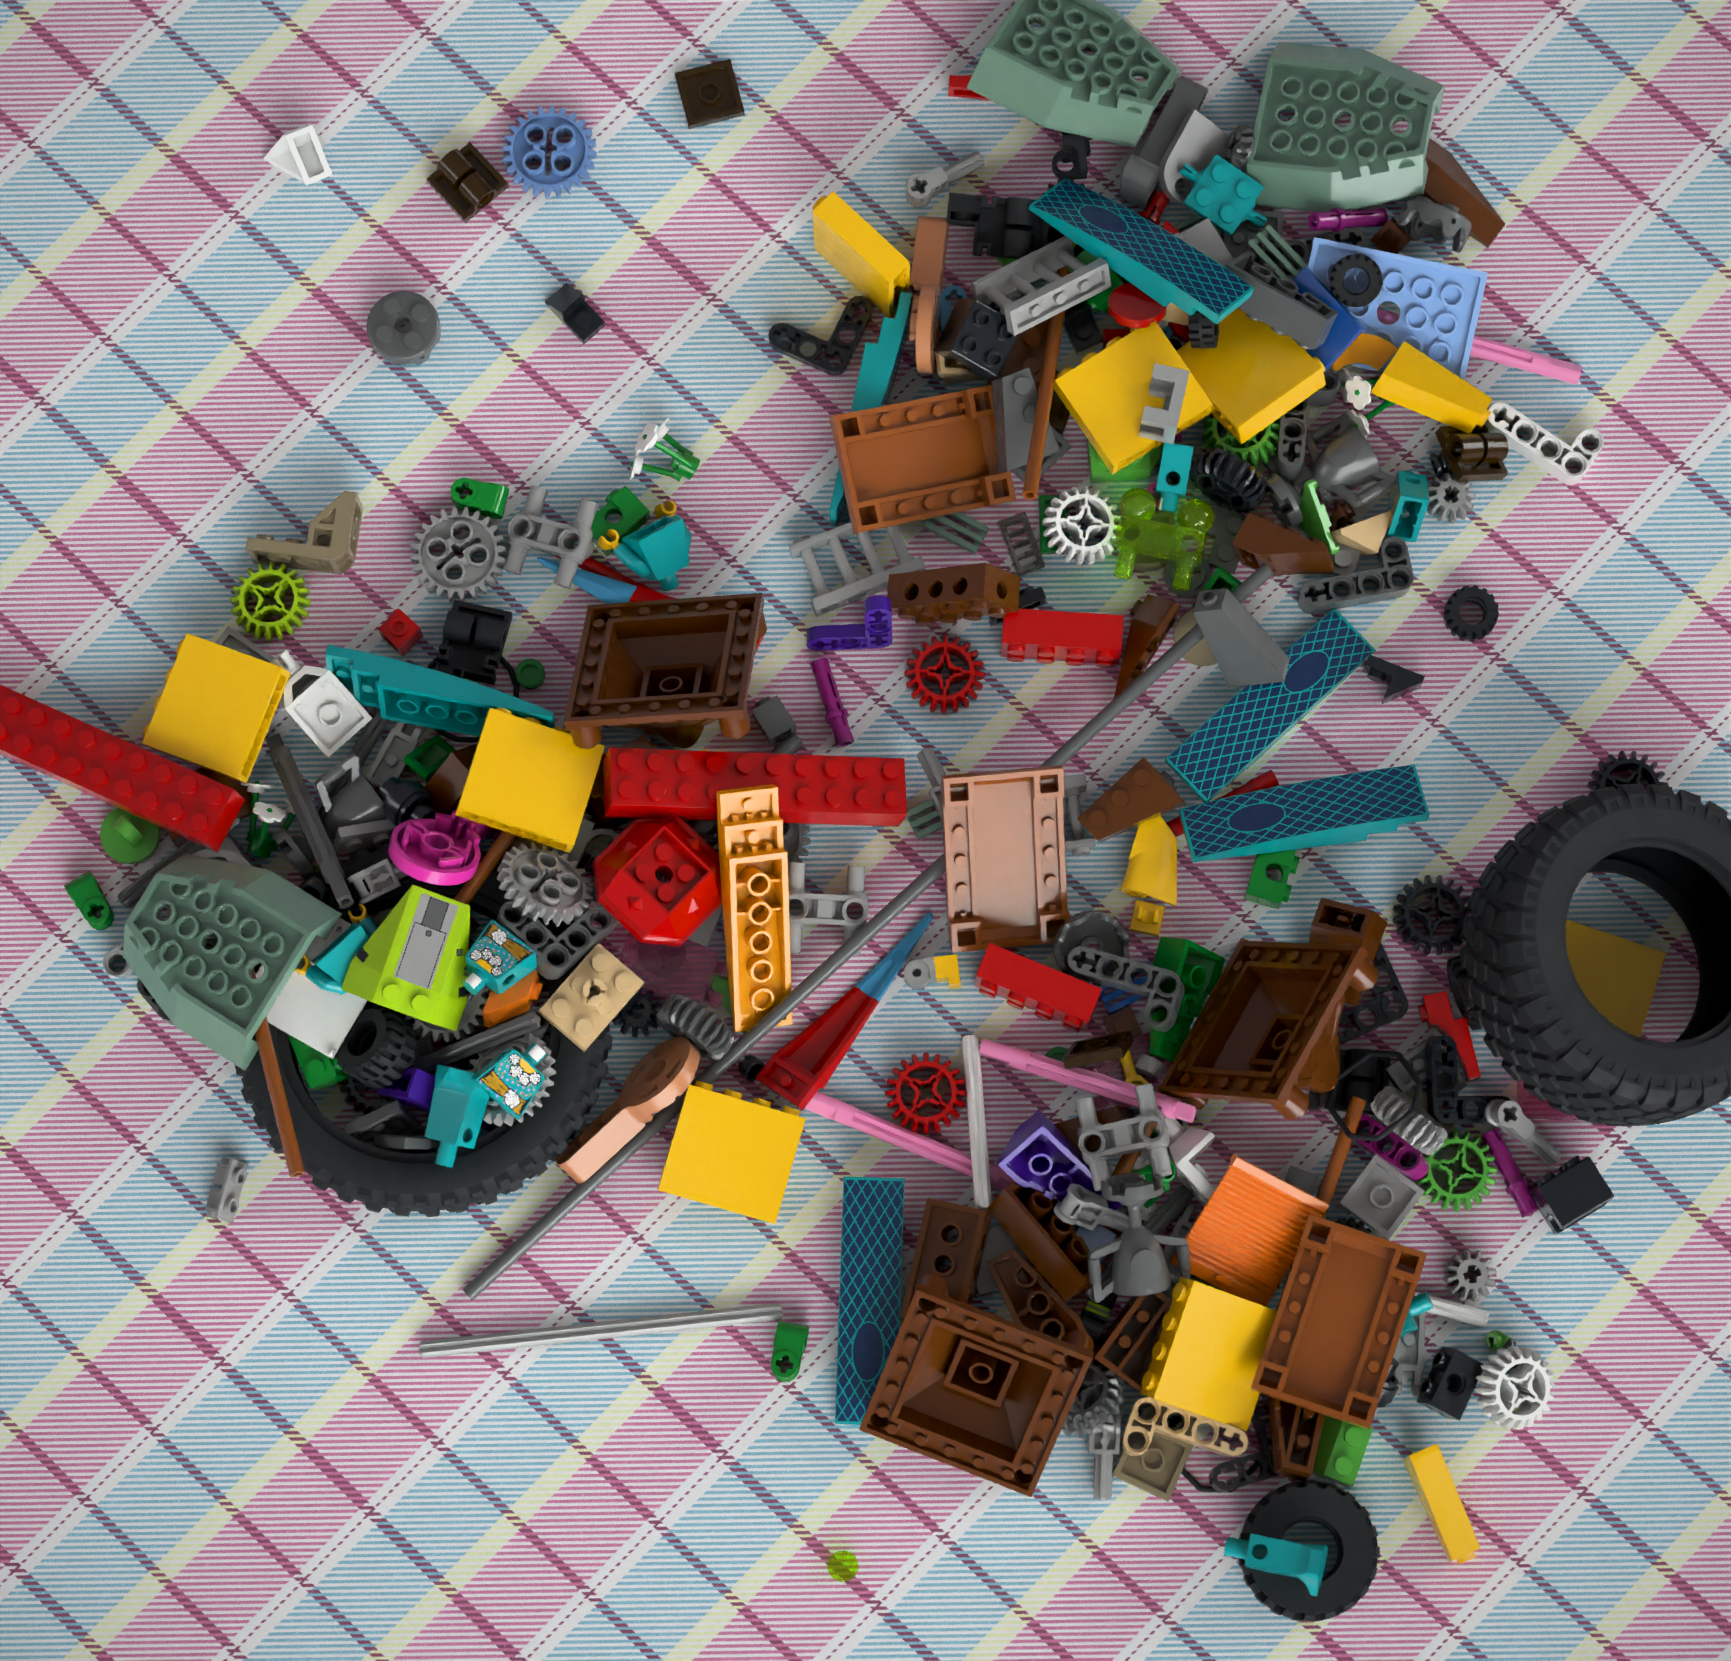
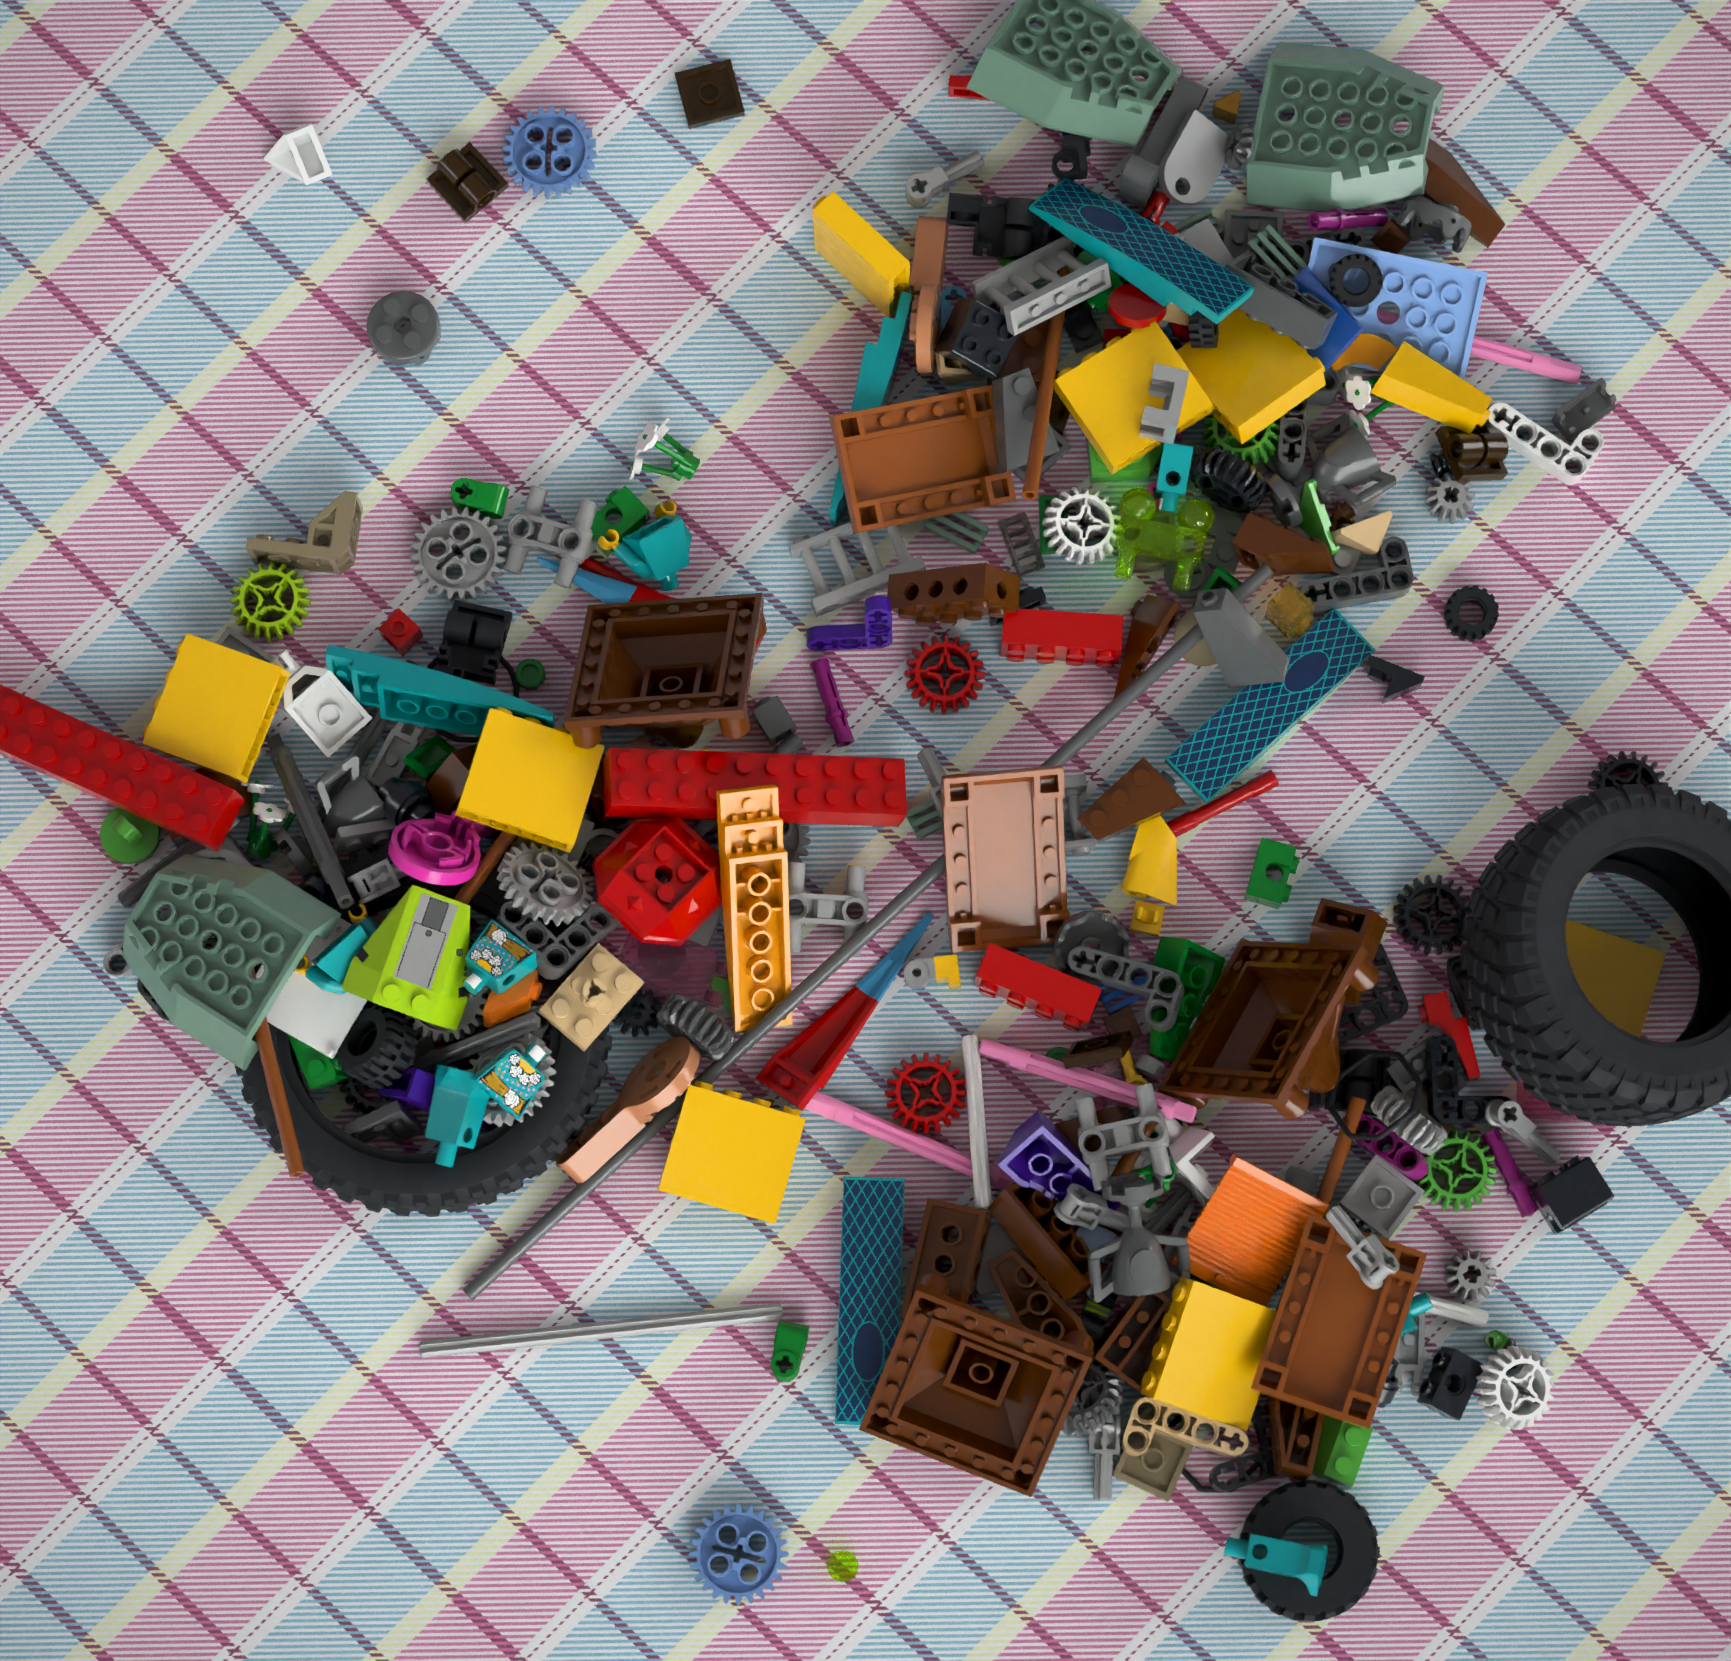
green piece [64,870,114,930] -> none
light grey hinge [205,1158,248,1223] -> none
dark grey tile [373,1134,440,1149] -> none
black slope [545,283,605,344] -> none
black hinge [738,1054,765,1081] -> none
black beam [769,296,873,376] -> none
teal plate [1179,154,1268,237] -> none
slope [1179,764,1430,862] -> none
teal torso [1387,470,1429,542] -> none
yellow slope [1403,1443,1480,1564] -> none
none -> medium blue gear [688,1503,789,1605]
none -> pearl gold slope [1212,90,1241,125]
none -> clear yellow brick [1264,581,1315,641]
none -> light grey connector [1326,1205,1400,1289]
none -> dark grey hinge [1551,377,1616,443]

